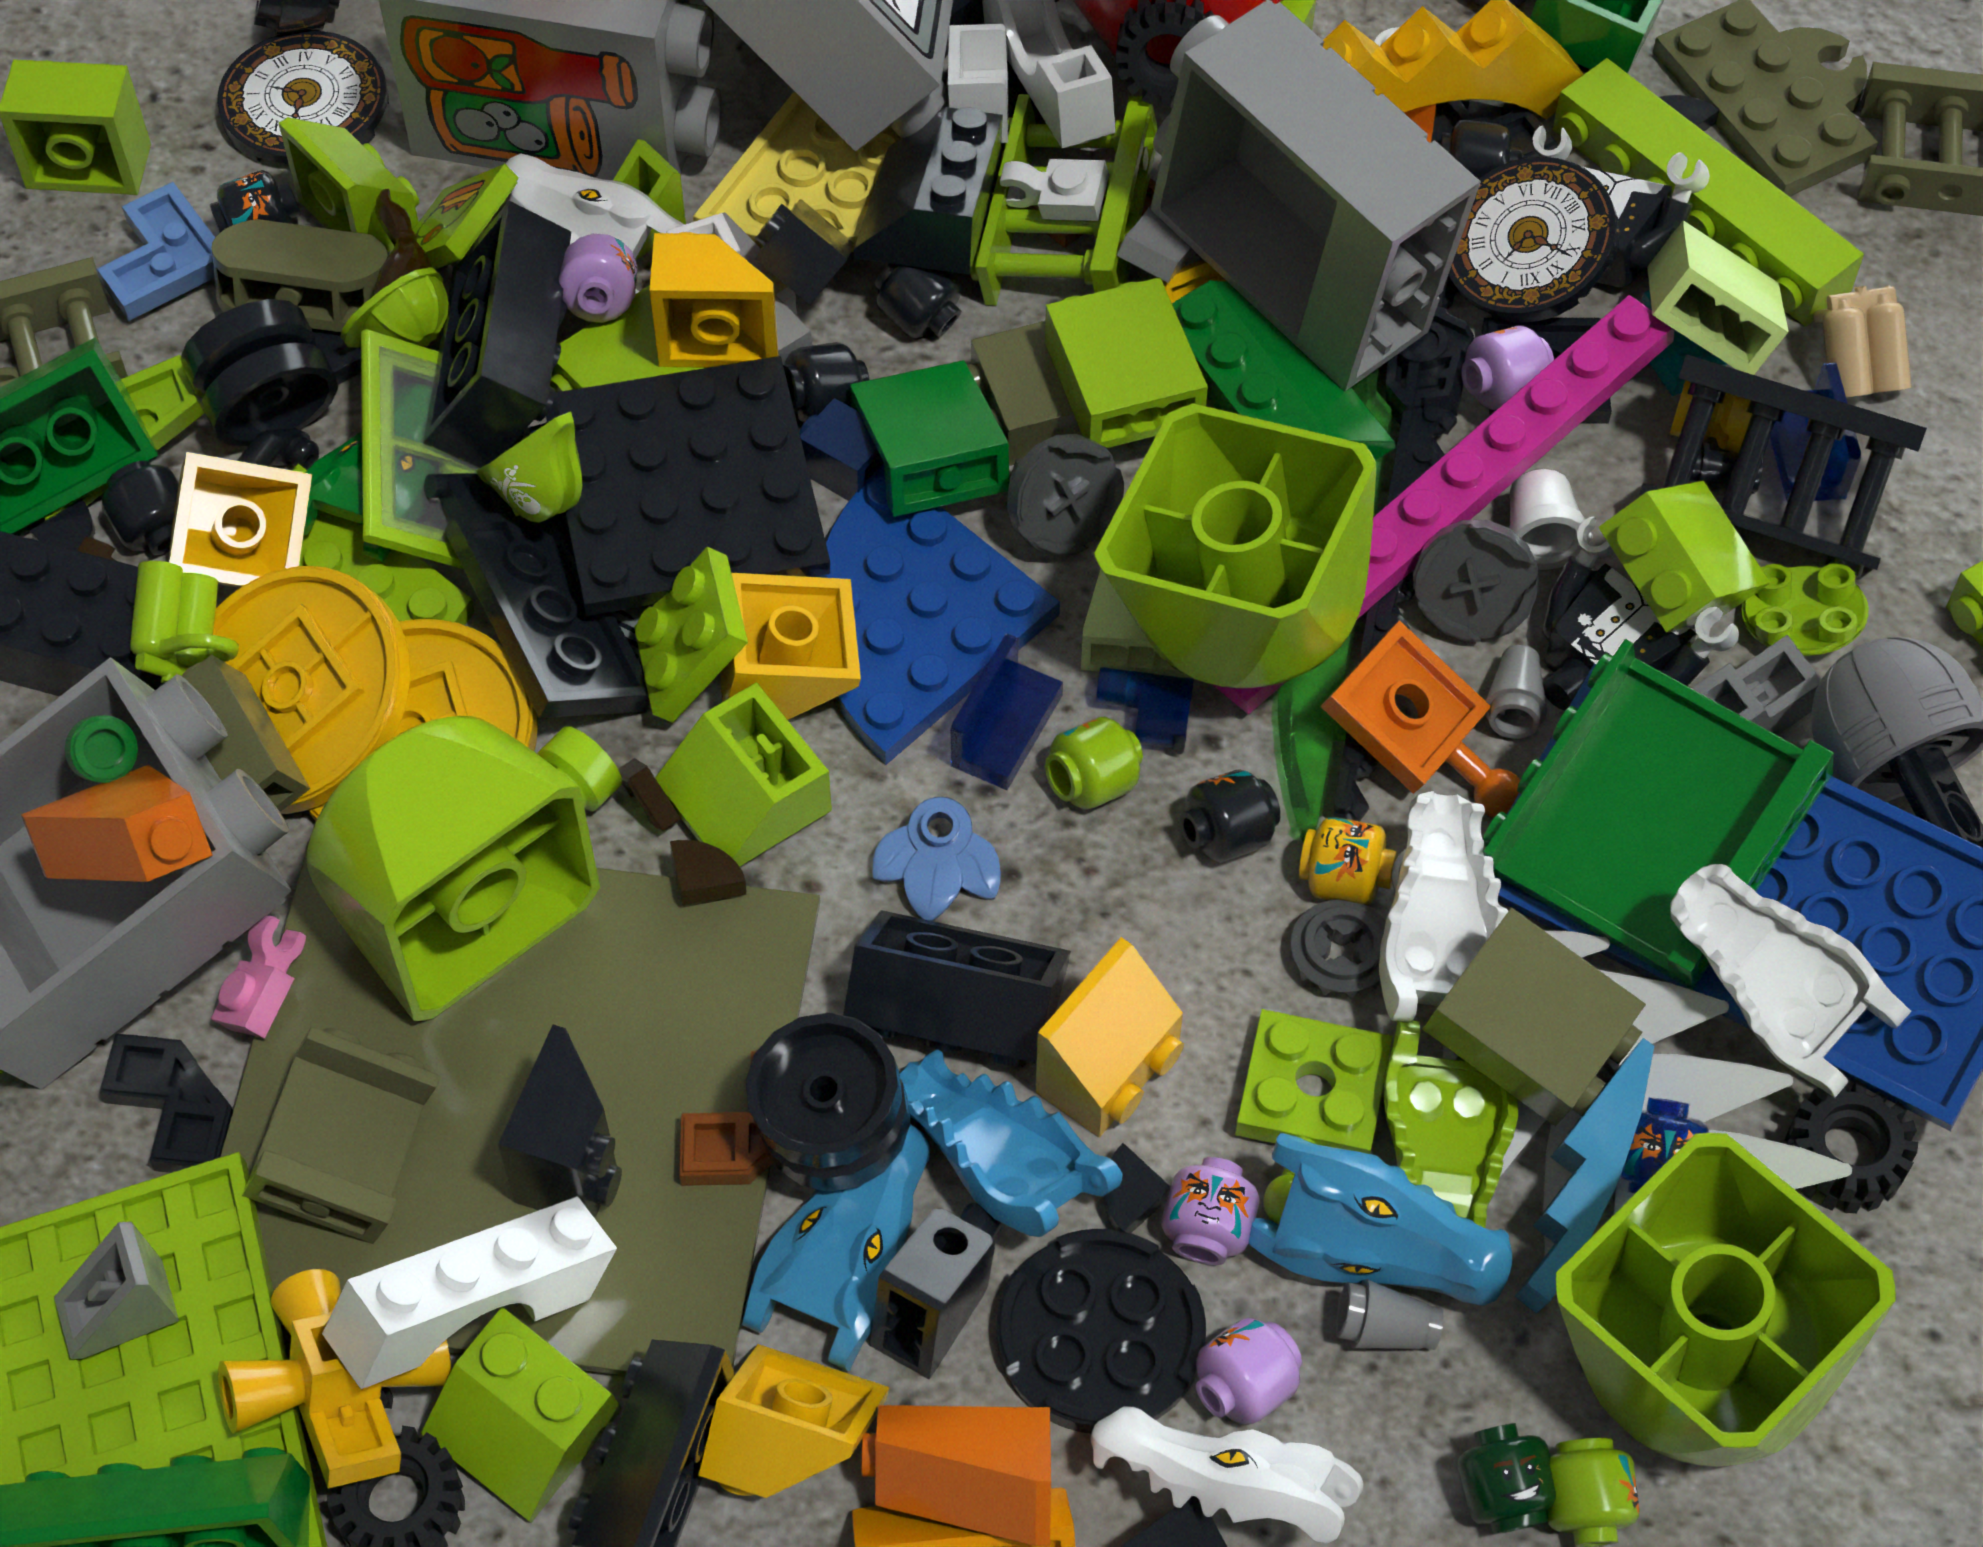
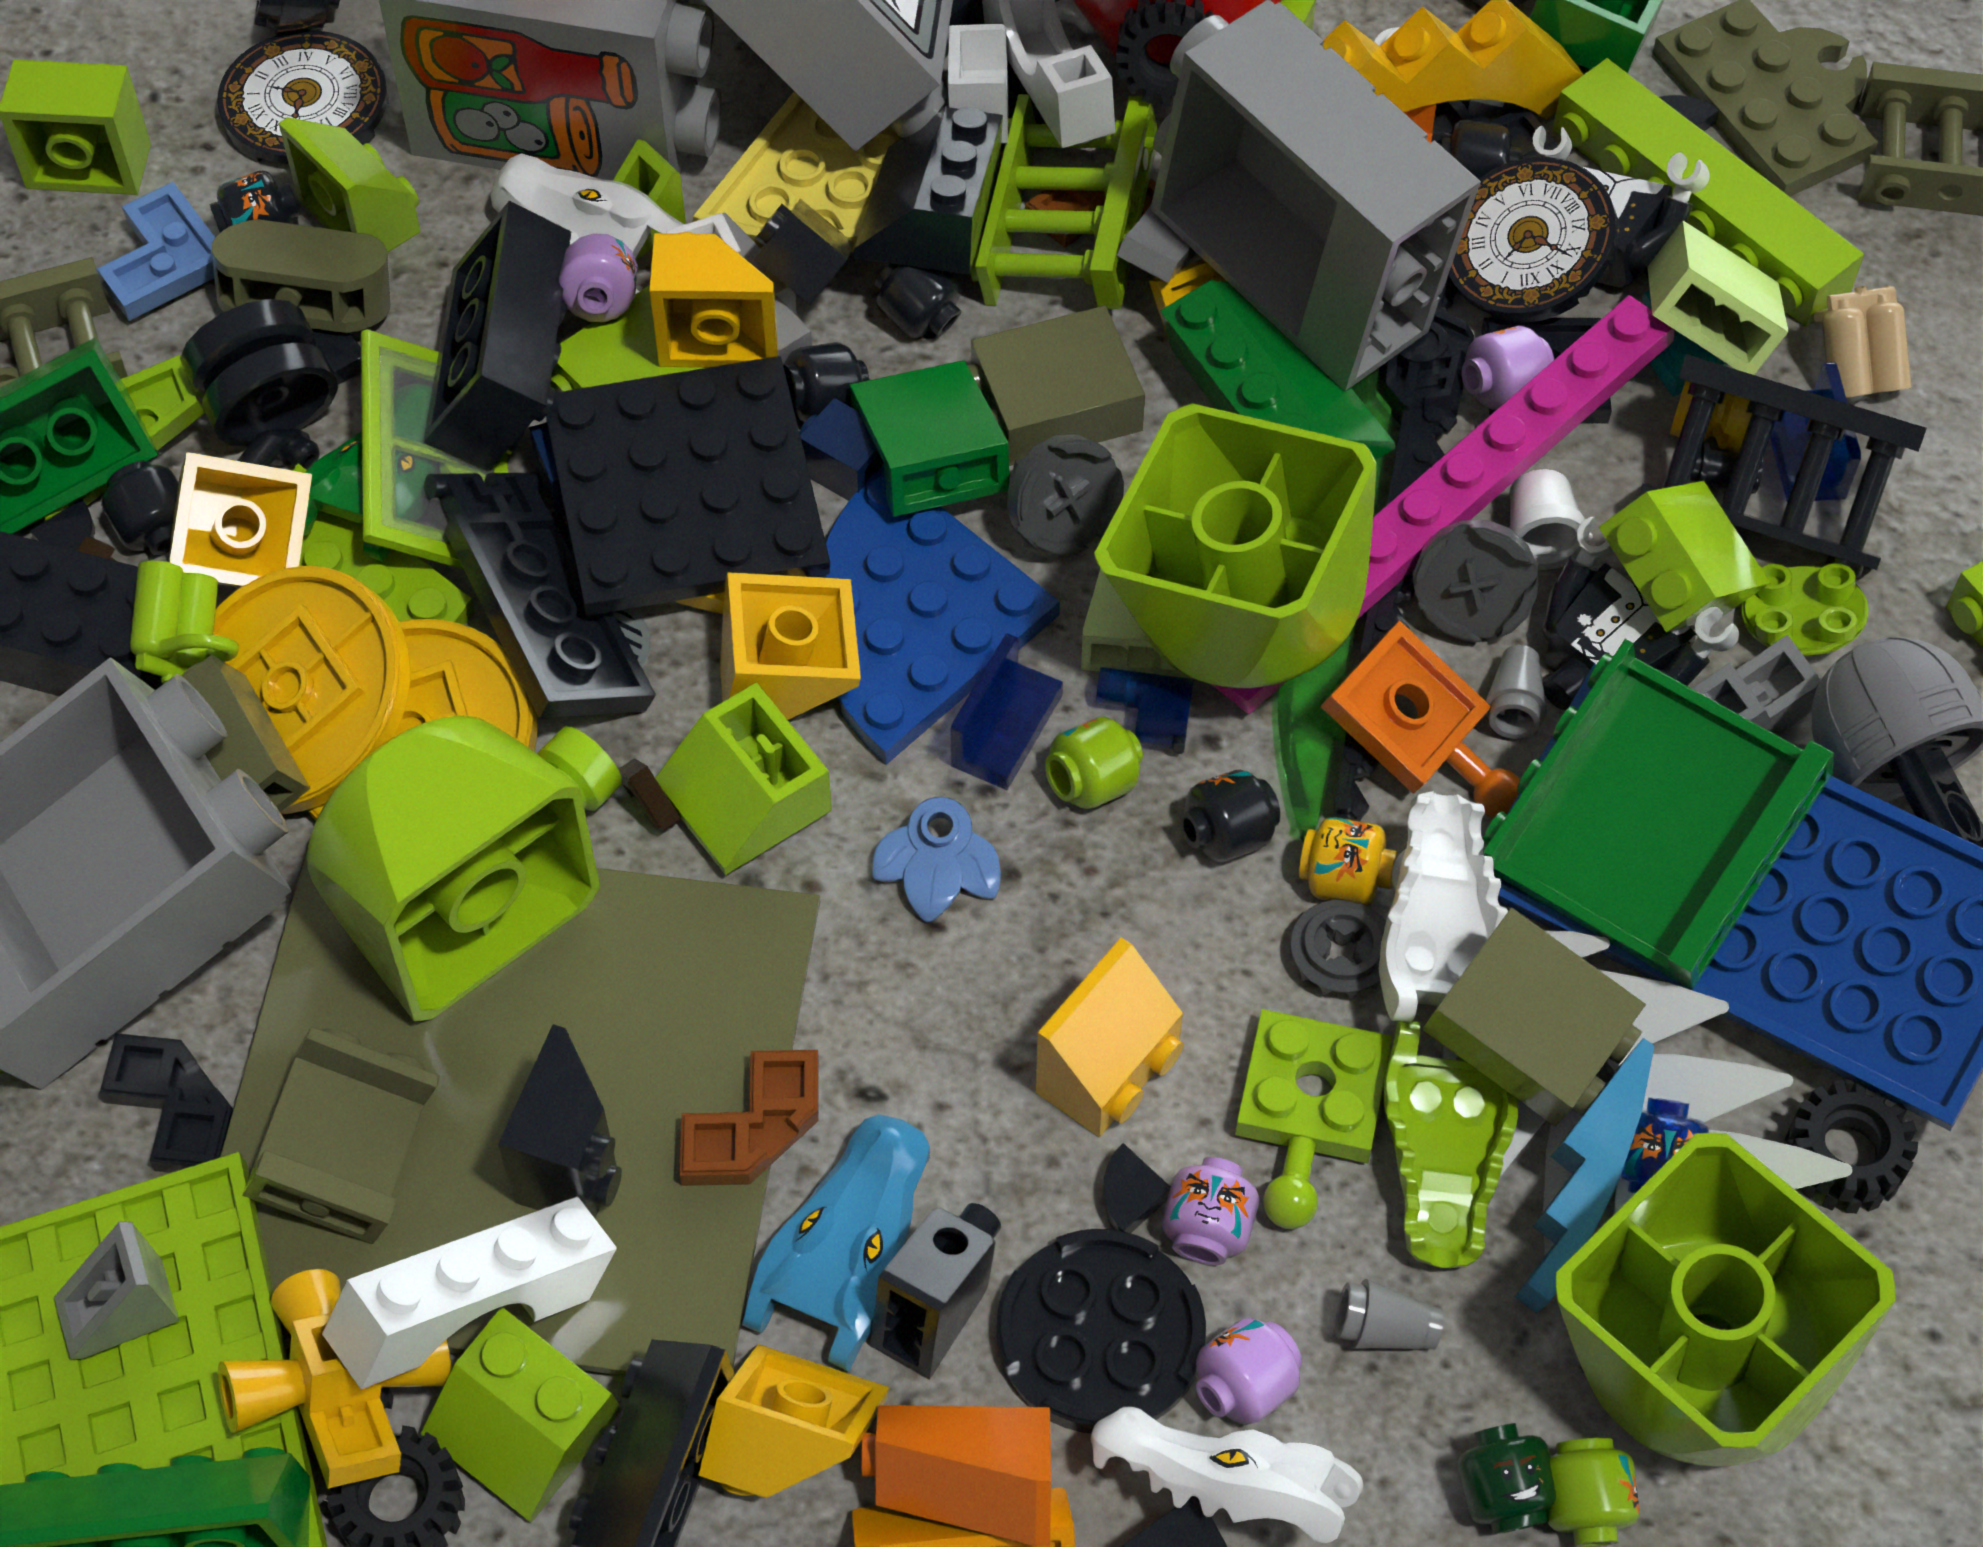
orange slope [21,764,213,882] -> none
green tile [65,715,138,783] -> none
bright pink plate [211,915,306,1038] -> none
lime piece [340,189,449,347] -> none
lime tile [412,163,519,270] -> none
lime hat [475,411,582,522] -> none
lime plate [634,547,748,723] -> none
dark brown tile [670,840,747,905] -> none
black wheel [746,1013,910,1192] -> none
black slope [843,910,1071,1066] -> none
dark azure animal [899,1050,1123,1237] -> none
white plate [1000,159,1109,221] -> none
lime brick [1045,277,1208,448] -> none
dark azure animal [1249,1133,1512,1306] -> none
white animal [1670,864,1912,1098] -> none

